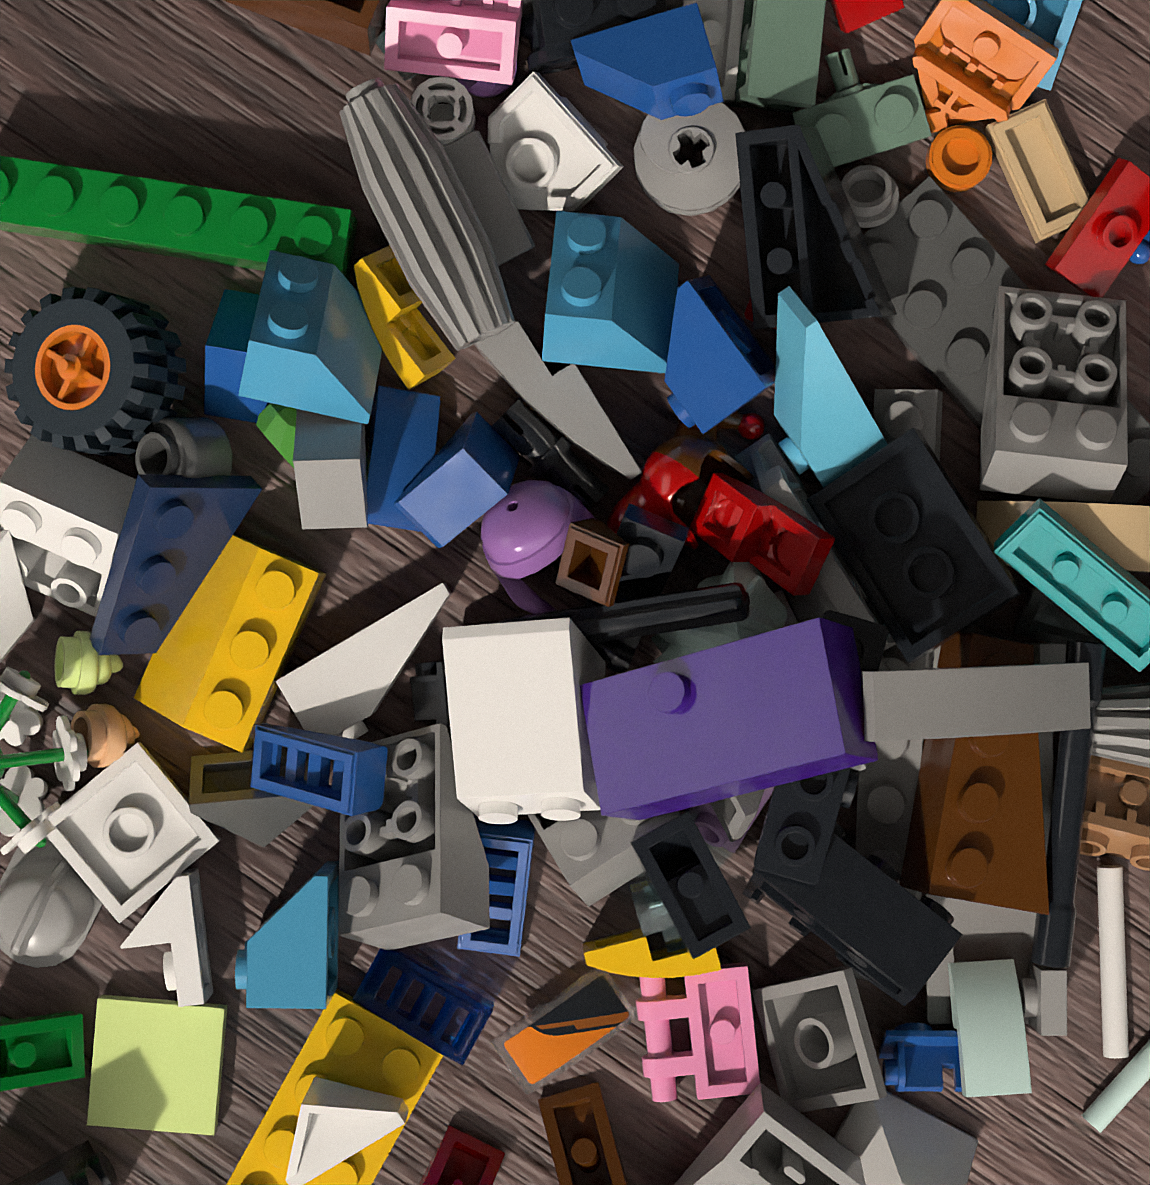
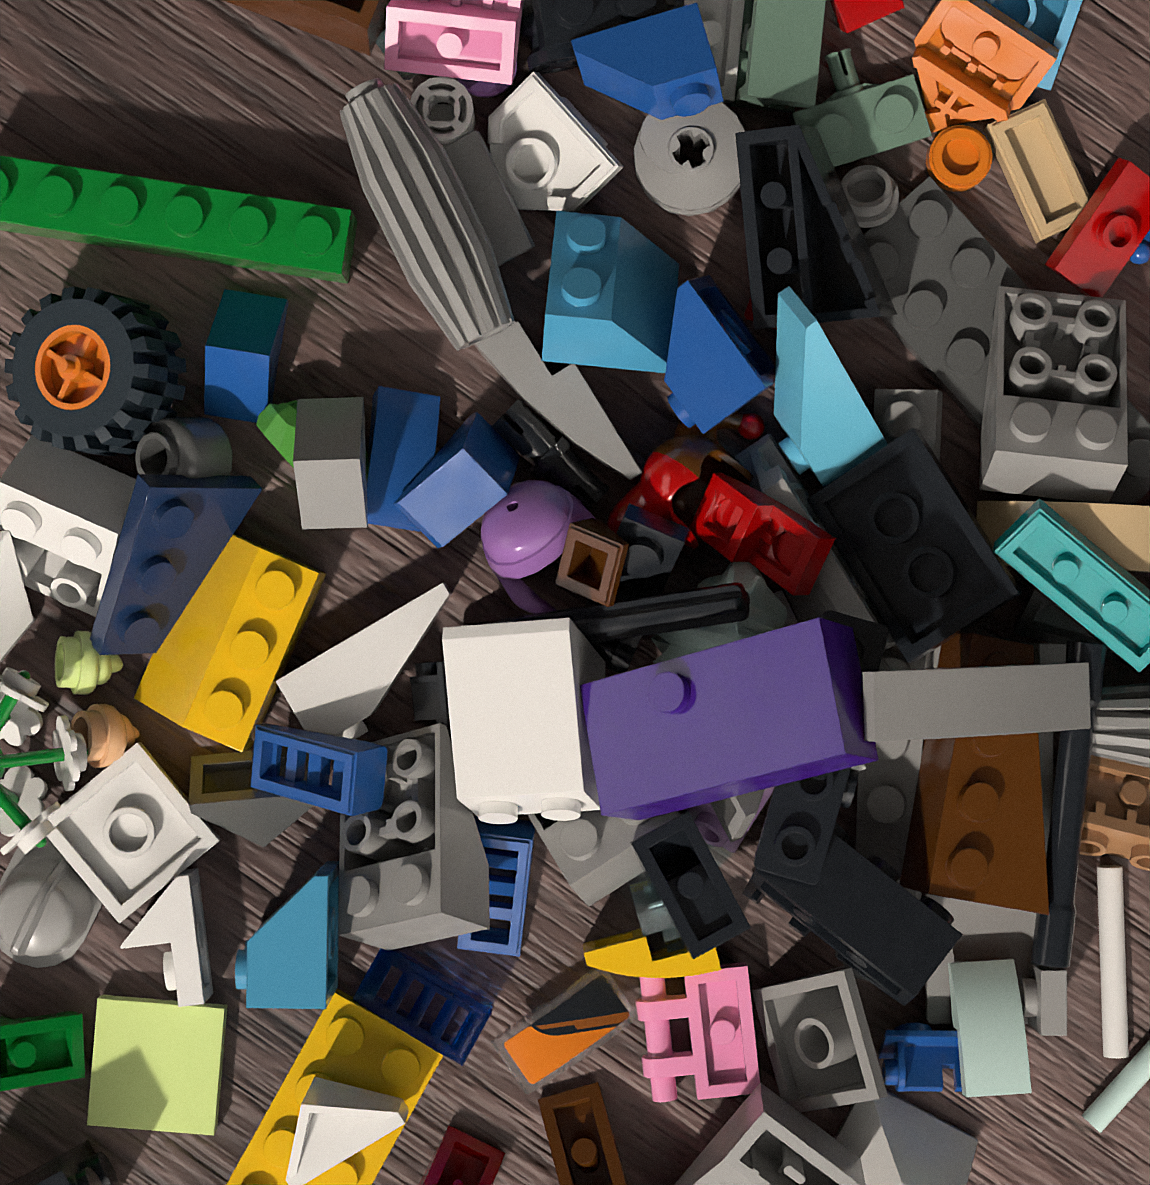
dark azure slope [238,250,382,424] -> none
yellow slope [354,245,456,390] -> none

